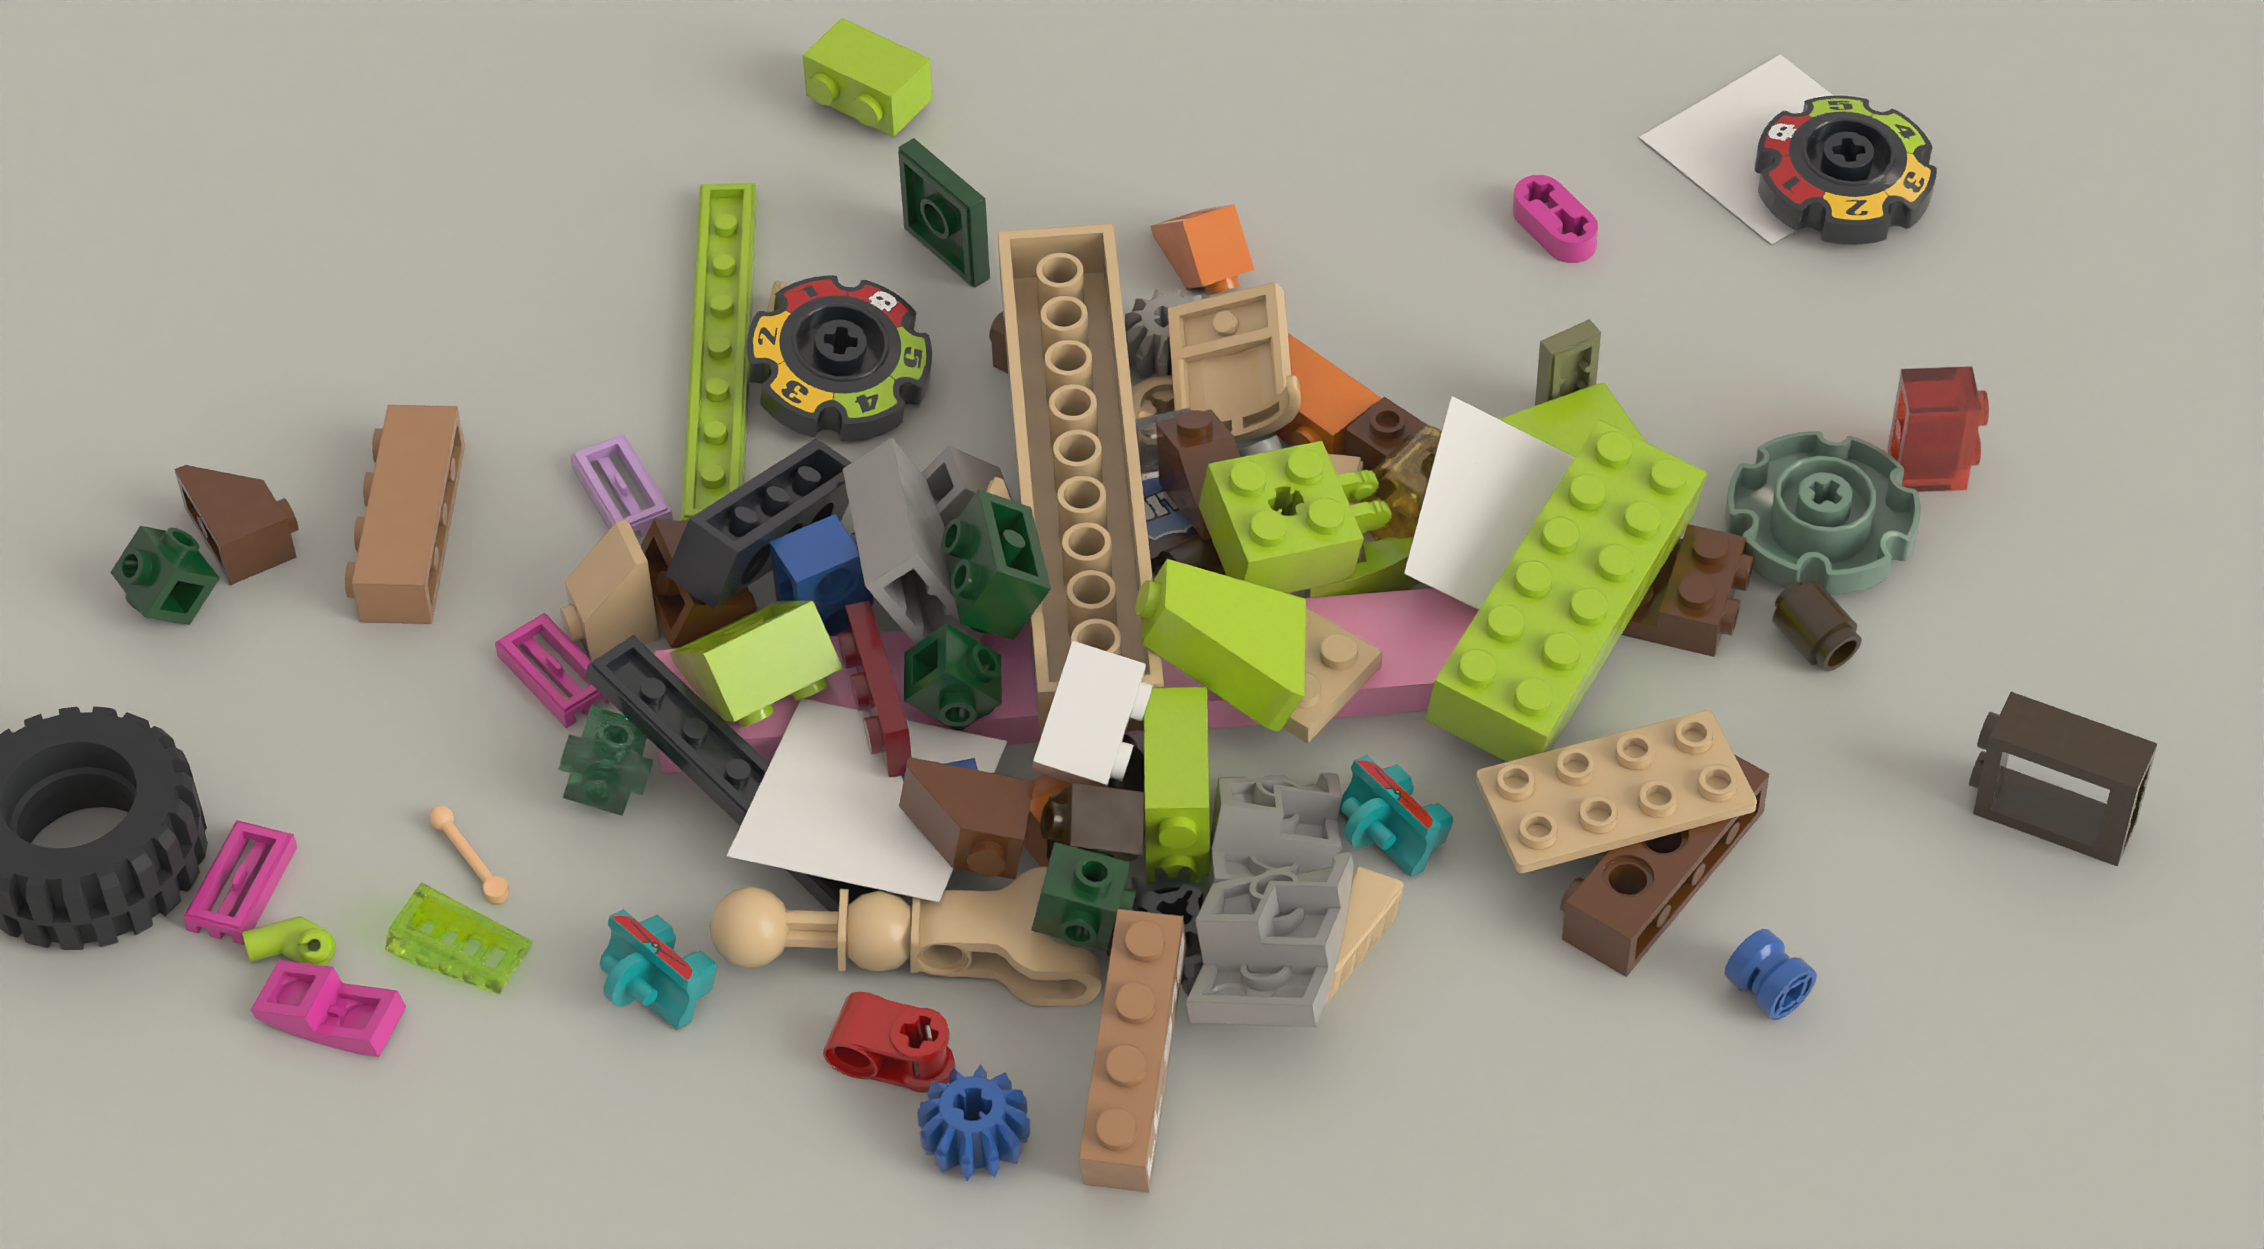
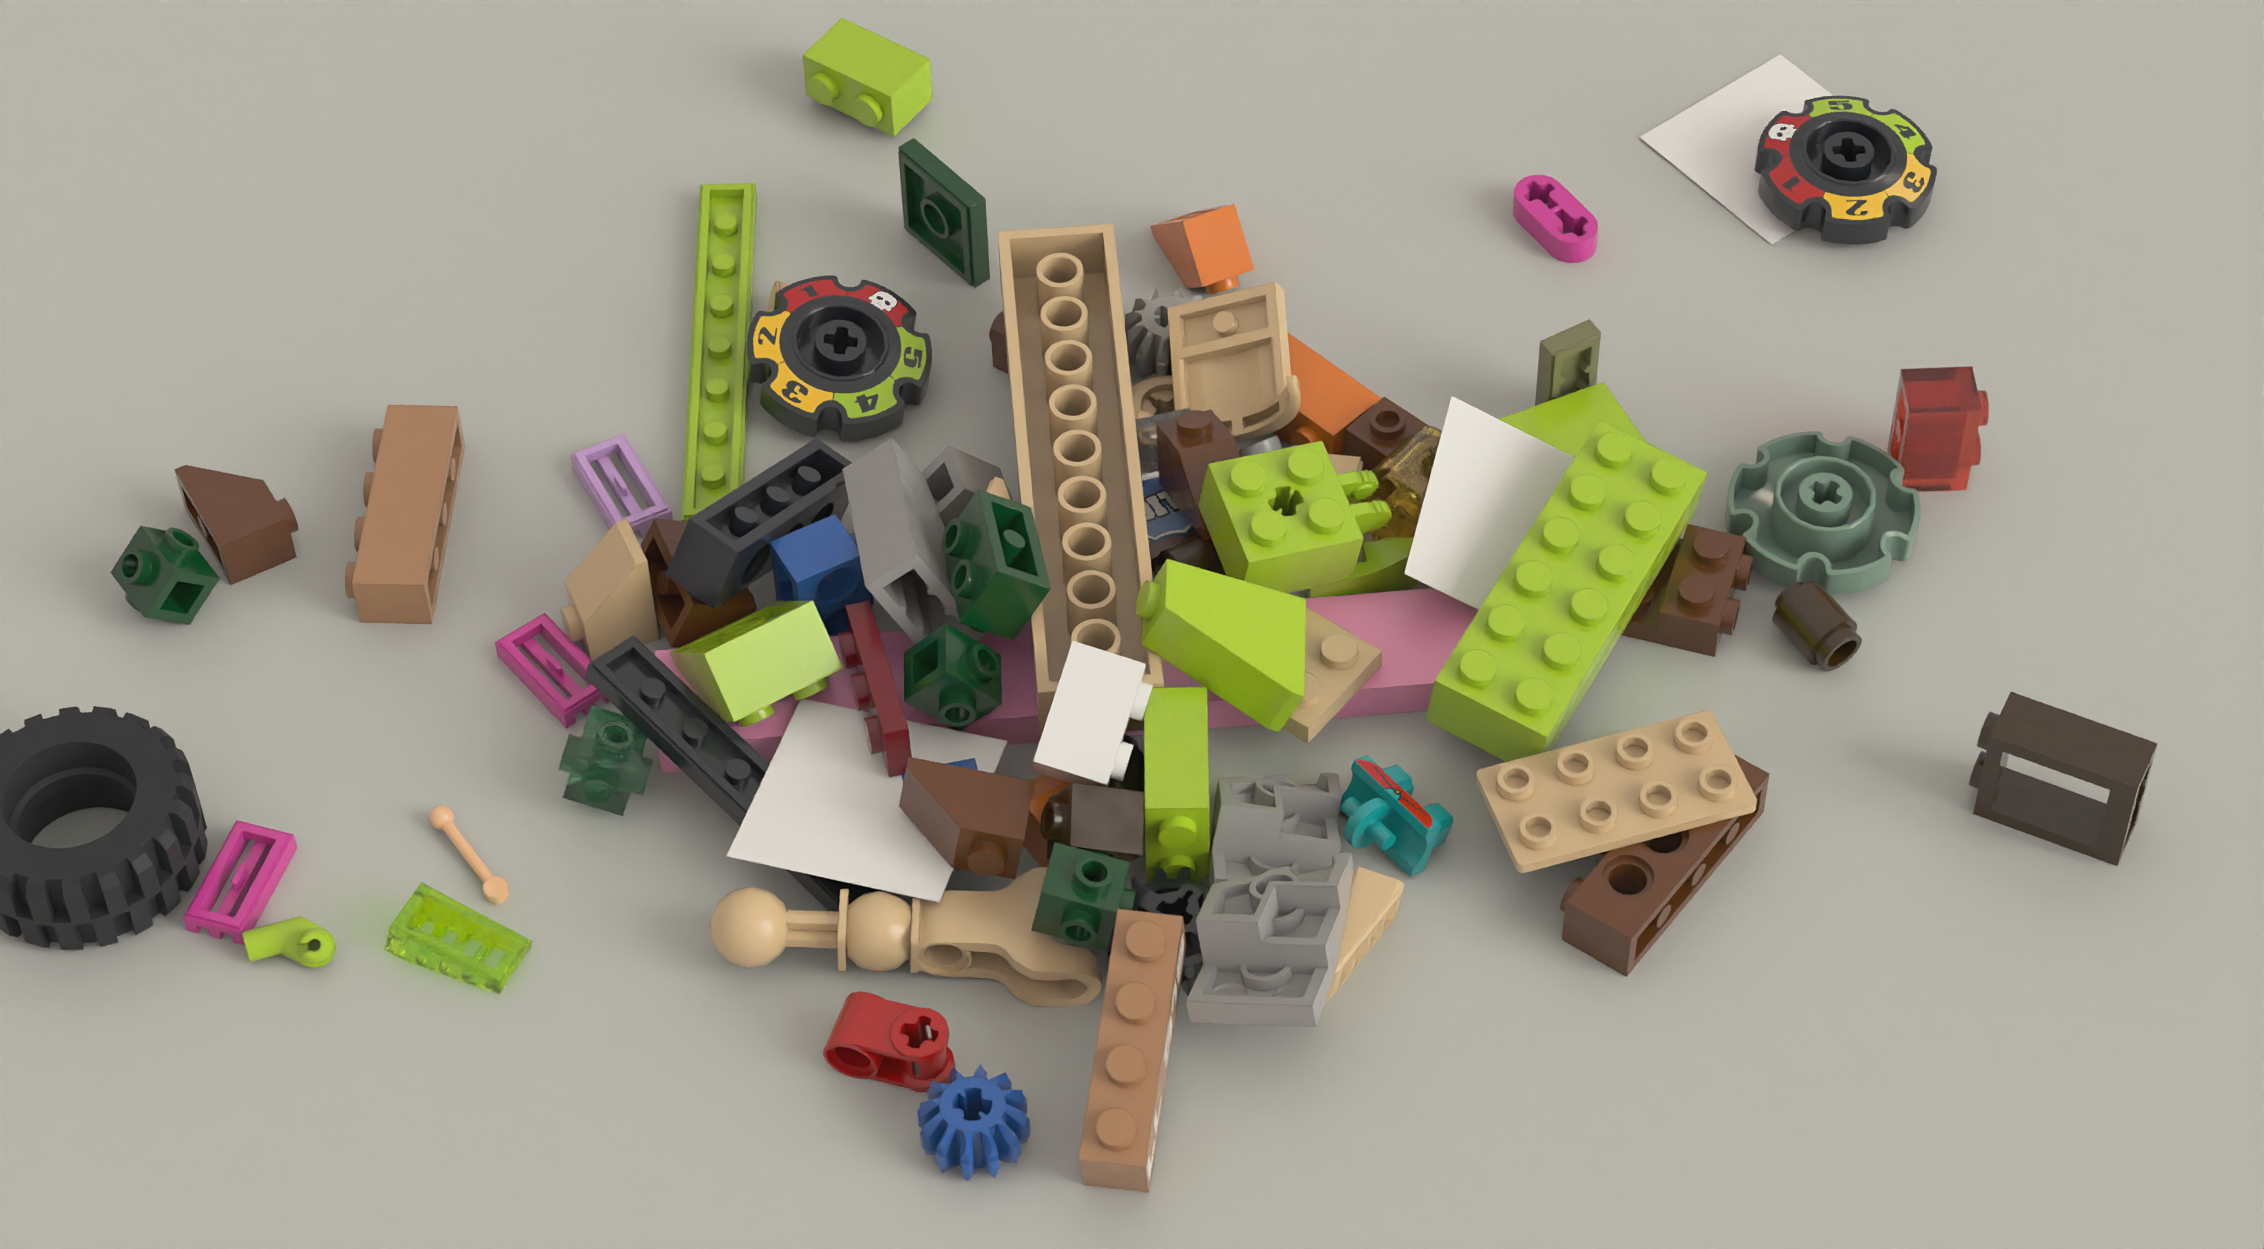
dark pink slope [251,960,406,1057] -> none
teal hips [599,909,717,1030] -> none
blue wheel [1724,929,1817,1020] -> none

